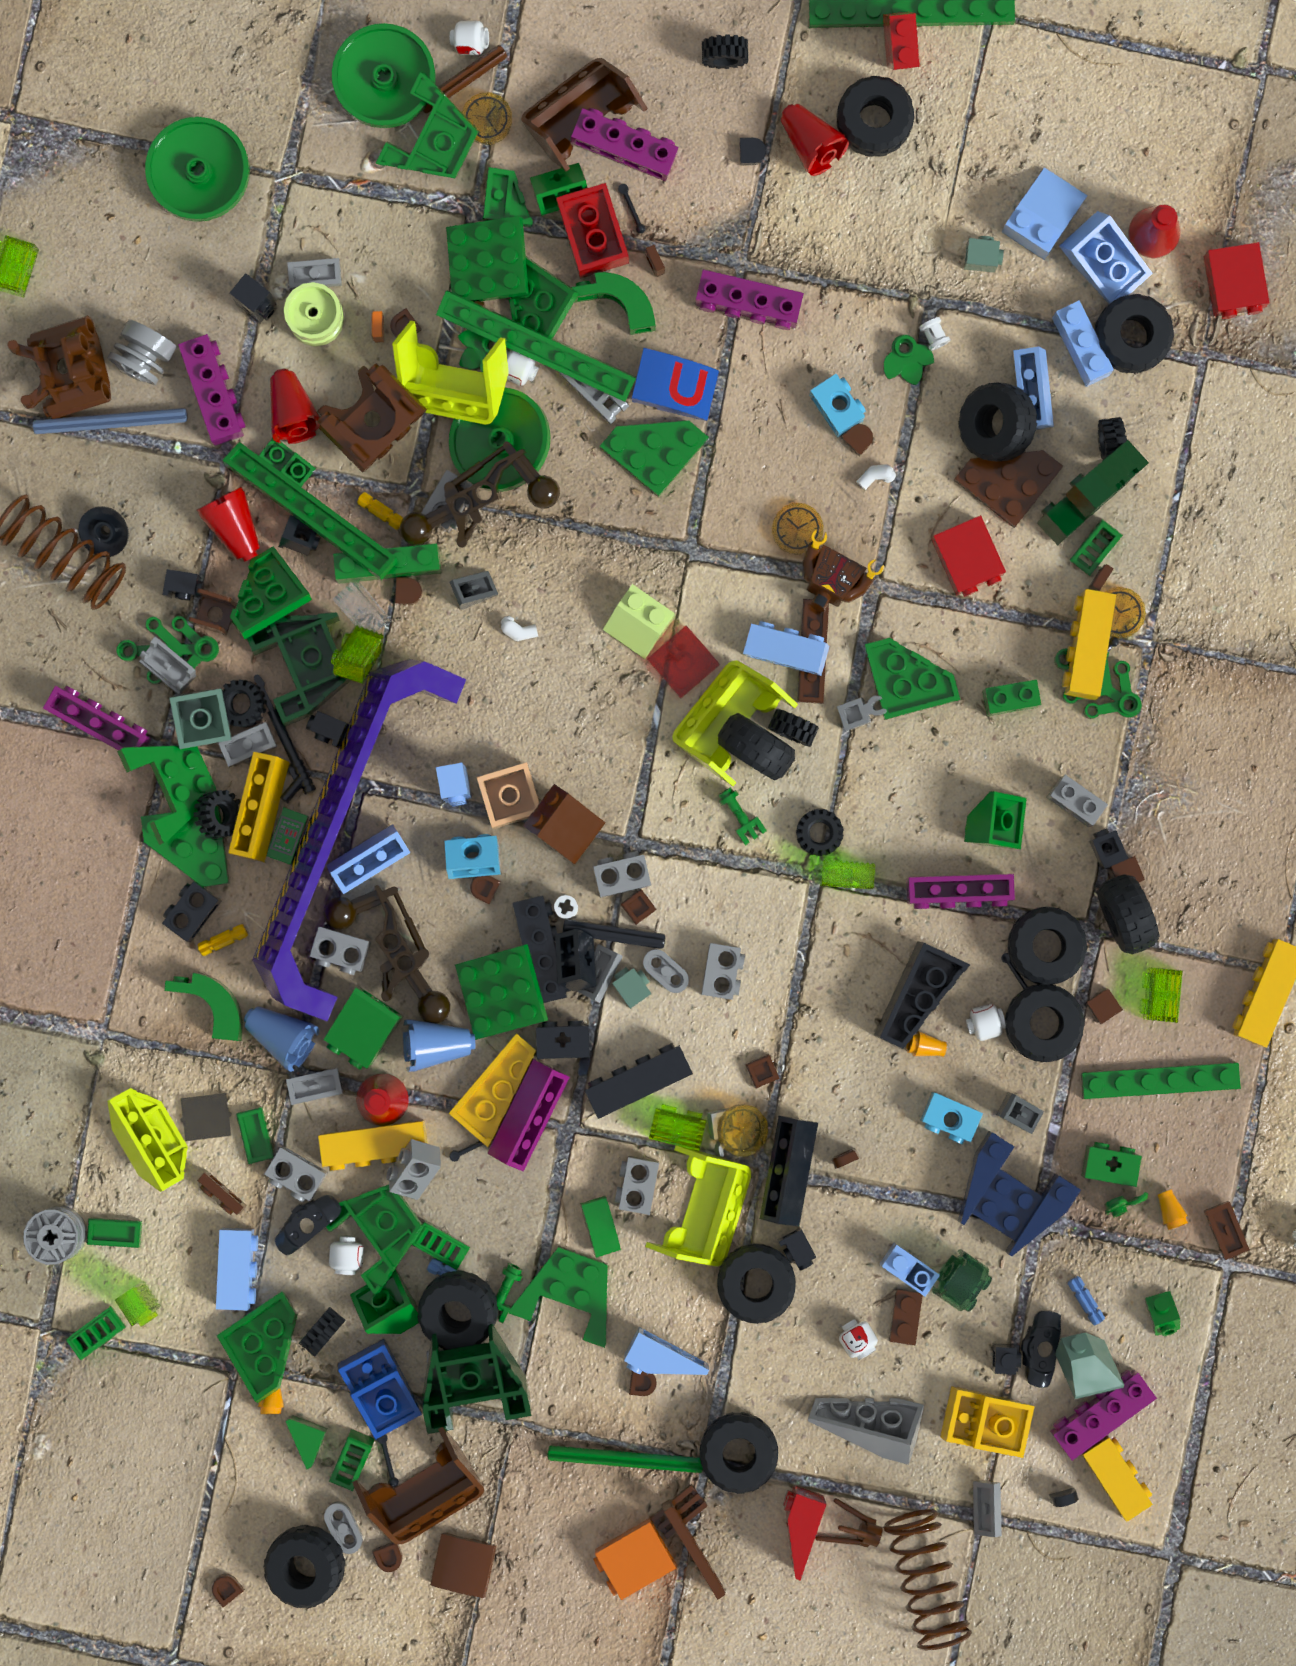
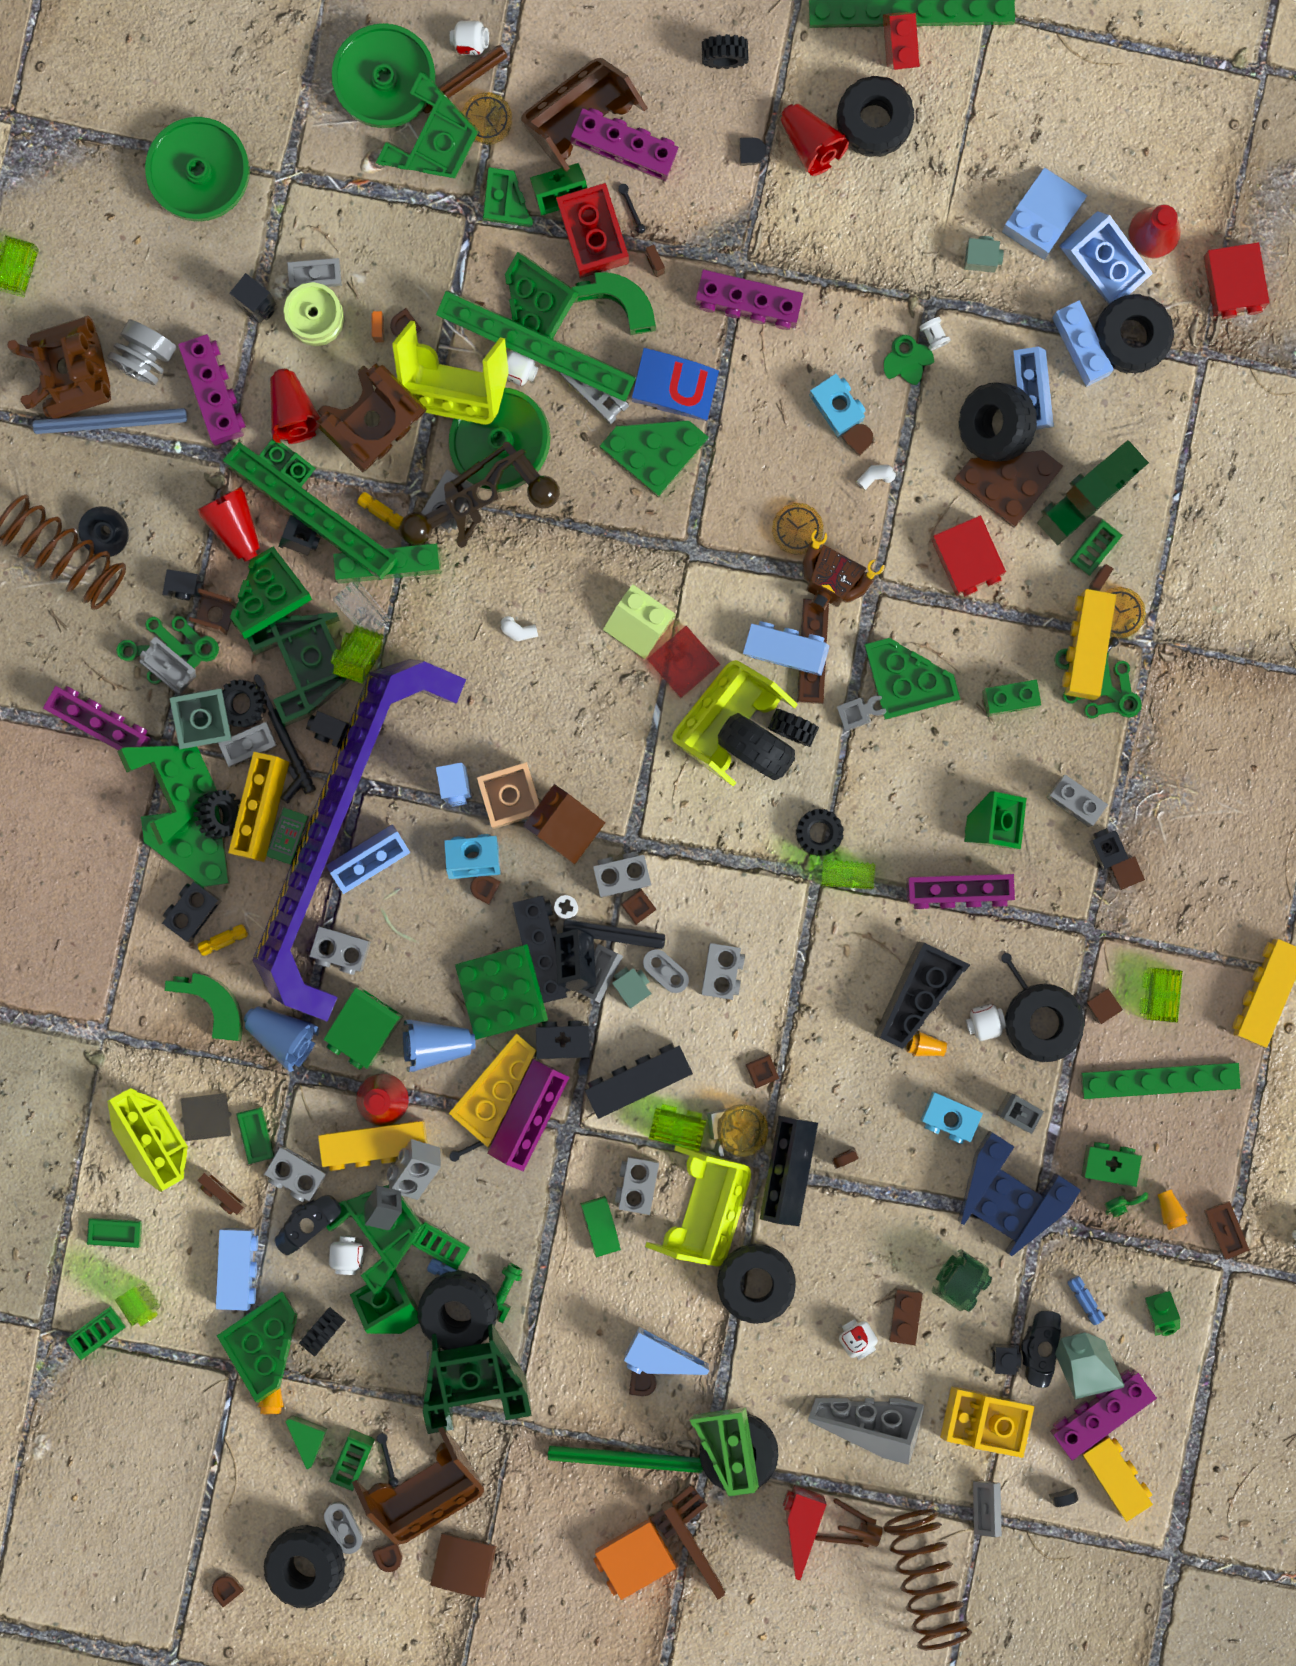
light grey wheel [24,1206,87,1265] -> none
light grey plate [286,1068,343,1105] -> none
dark brown piece [323,885,450,1024] -> none
blue slope [338,1339,422,1440] -> none
reddish brown tile [395,578,422,605] -> none
green plate [446,216,529,302] -> none
dark grey slope [449,571,498,610] -> none
green plate [458,330,492,372] -> none
green wing [509,1246,608,1348] -> none
green hinge [718,787,767,846] -> none
black brick [777,1227,817,1271] -> none
light blue slope [879,1242,940,1297] -> none
black tyre [1007,907,1087,985] -> none
black tyre [1097,874,1160,955] -> none
black tyre [1098,417,1127,460] -> none
none -> dark grey panel [365,1186,402,1230]
none -> bright green wedge [690,1407,759,1496]

